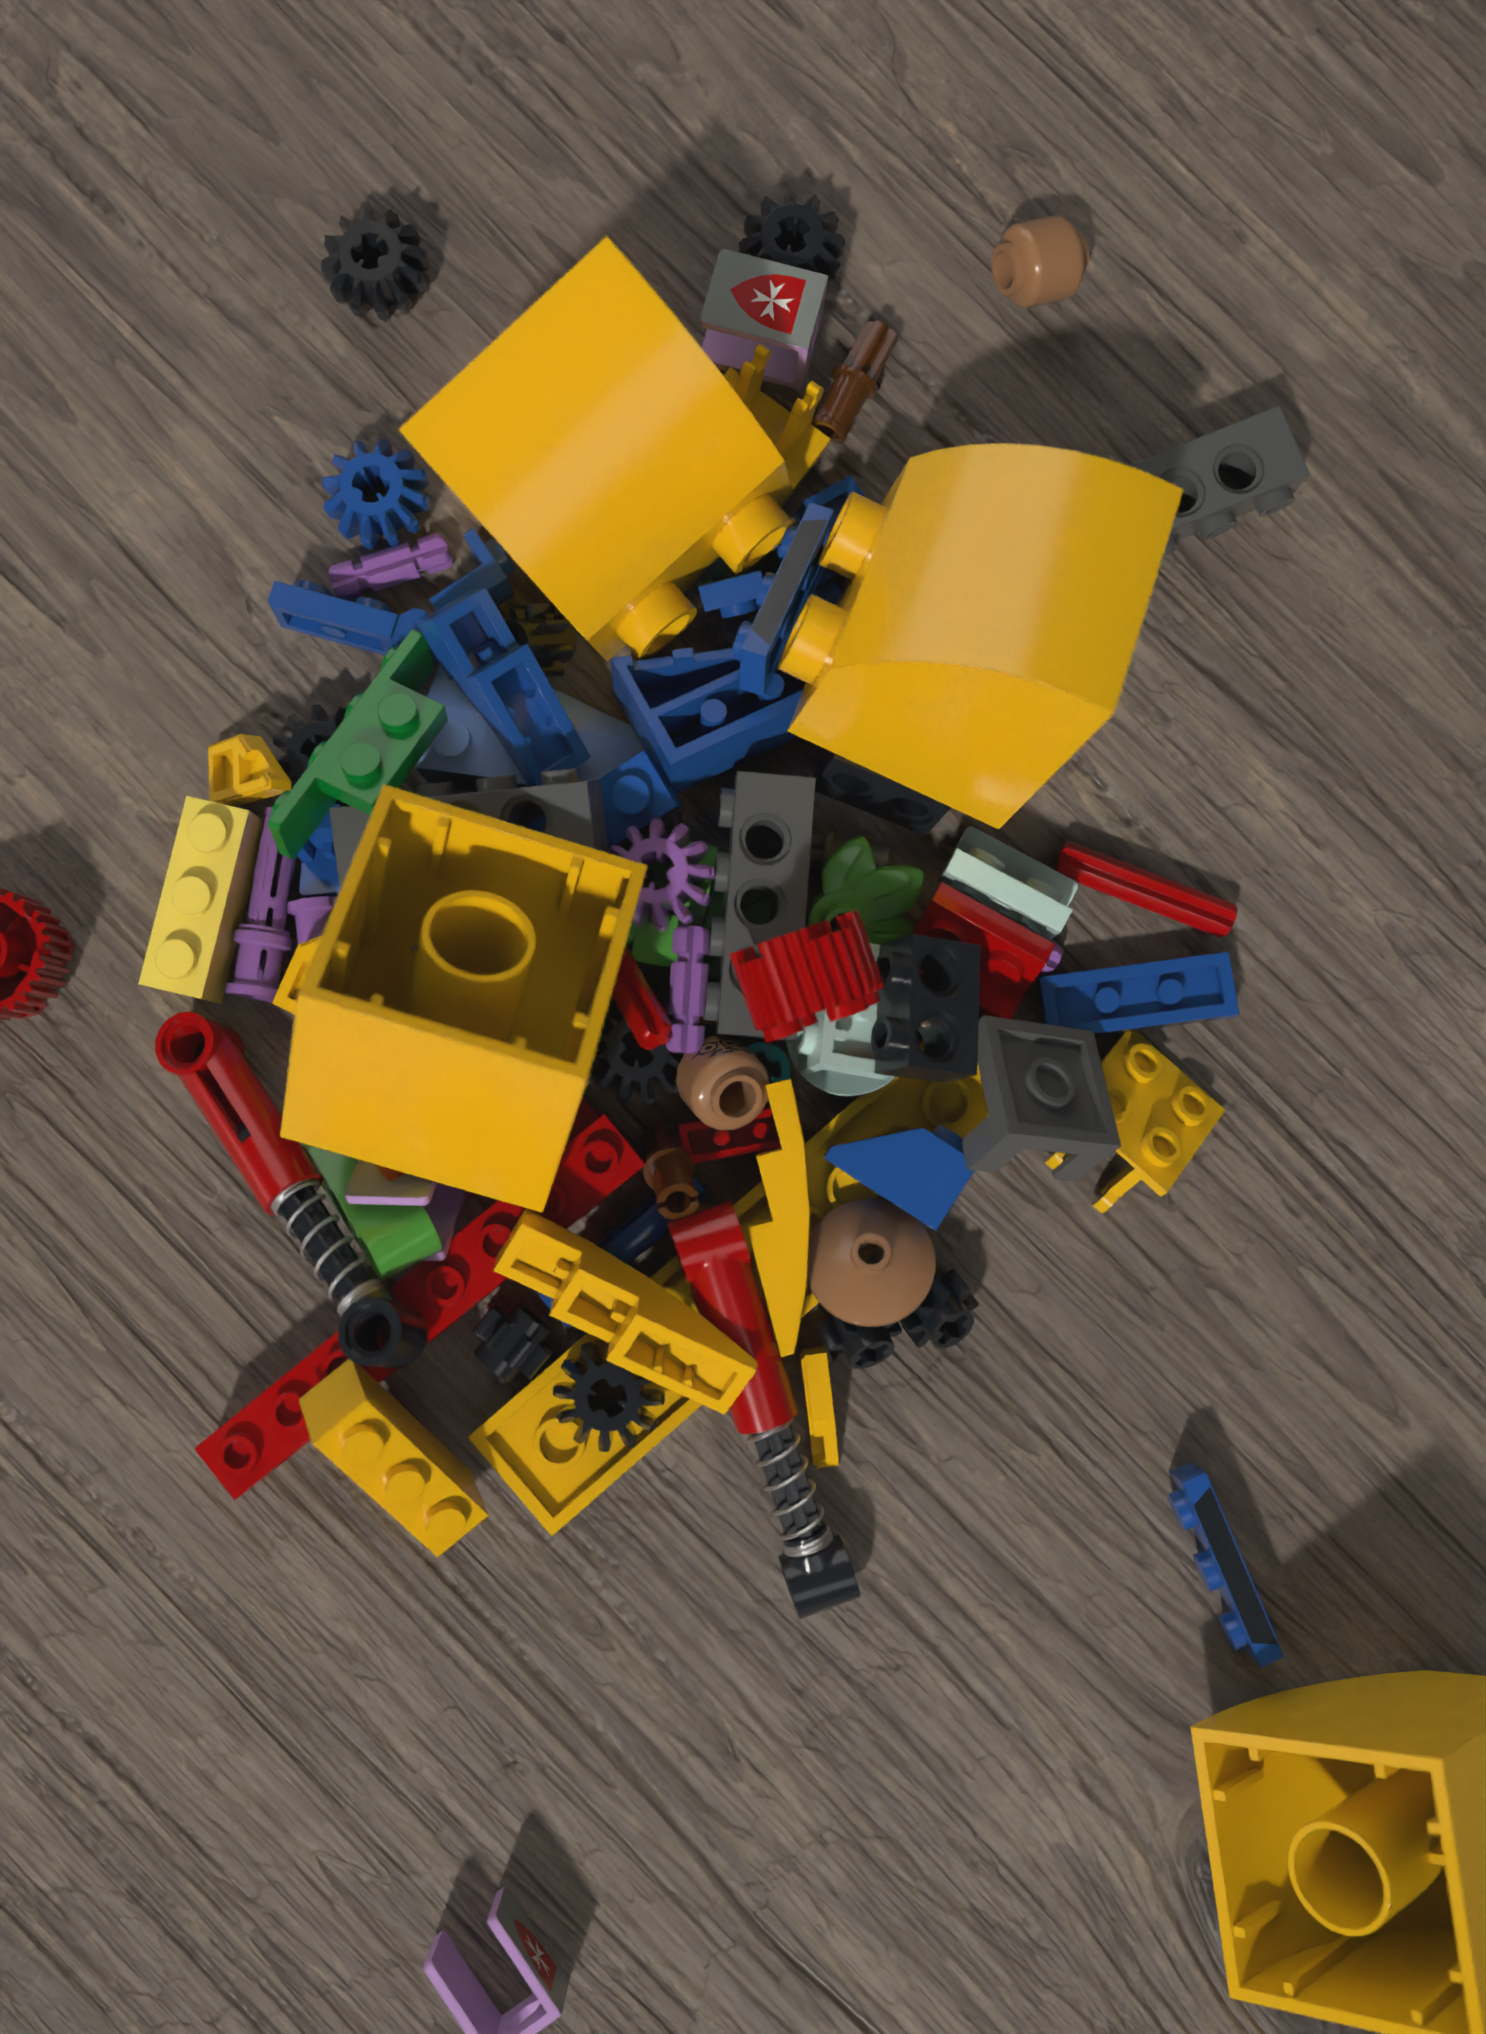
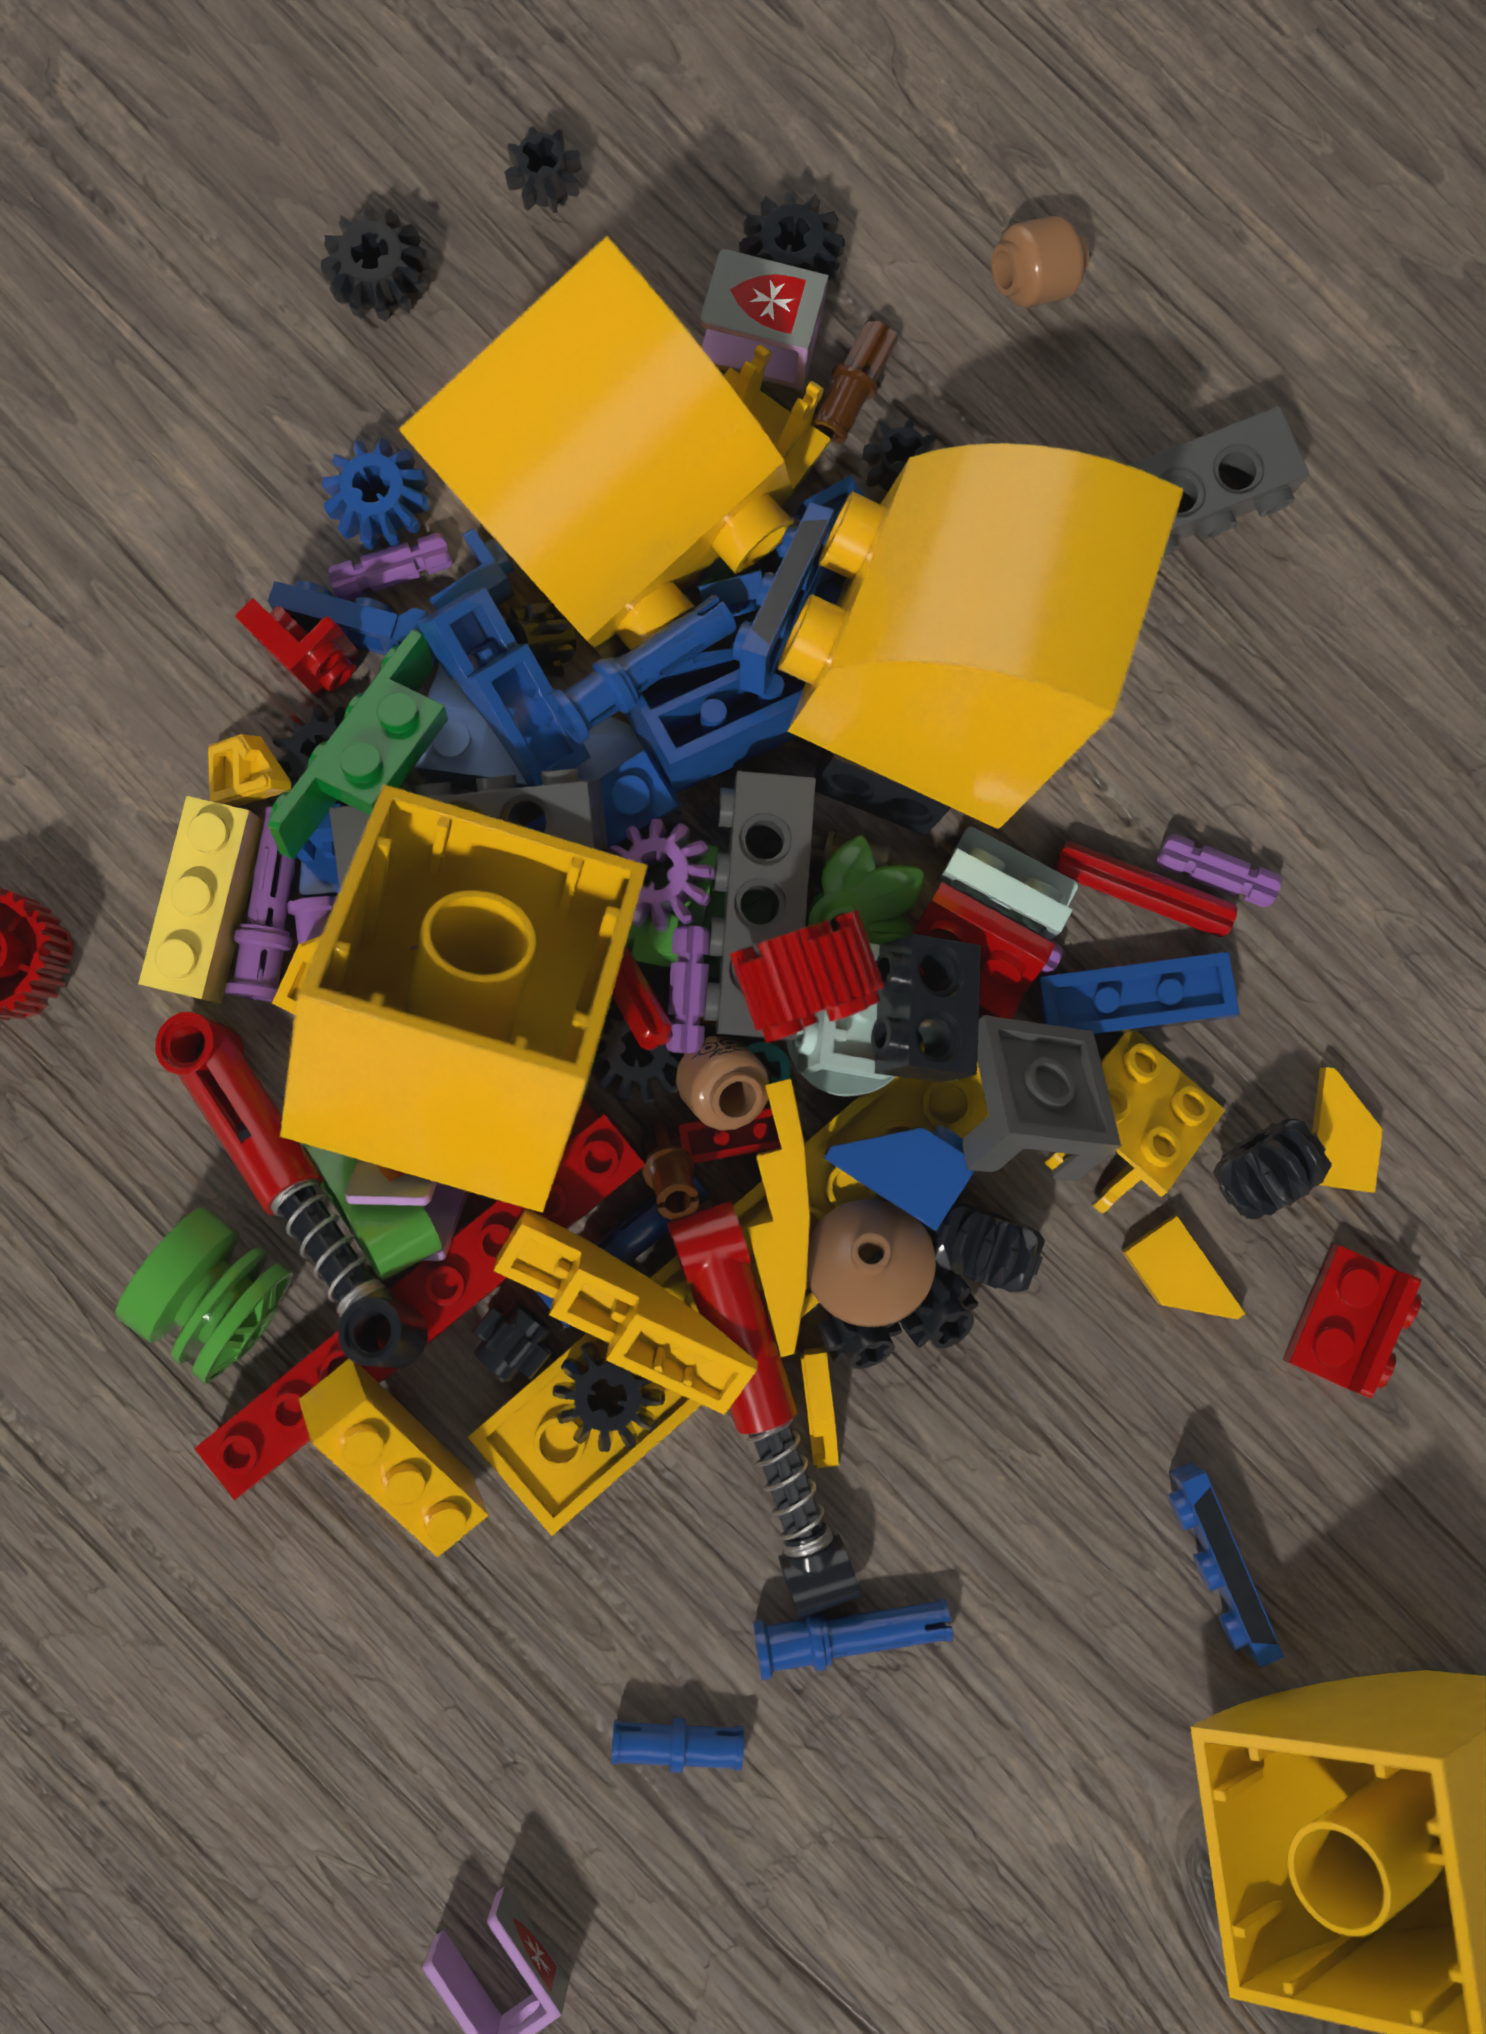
none -> bright green wheel [115,1207,293,1384]
none -> red bracket [234,597,360,699]
none -> black gear [504,127,582,213]
none -> blue pin [547,595,736,744]
none -> blue pin [611,1717,744,1773]
none -> blue pin [753,1598,953,1680]
none -> black gear [862,418,936,491]
none -> black gear [932,1202,1045,1292]
none -> yellow tile [1121,1215,1245,1320]
none -> medium lavender axle [1157,834,1282,907]
none -> black gear [1213,1119,1332,1219]
none -> red bracket [1283,1244,1422,1399]
none -> yellow tile [1312,1067,1383,1193]

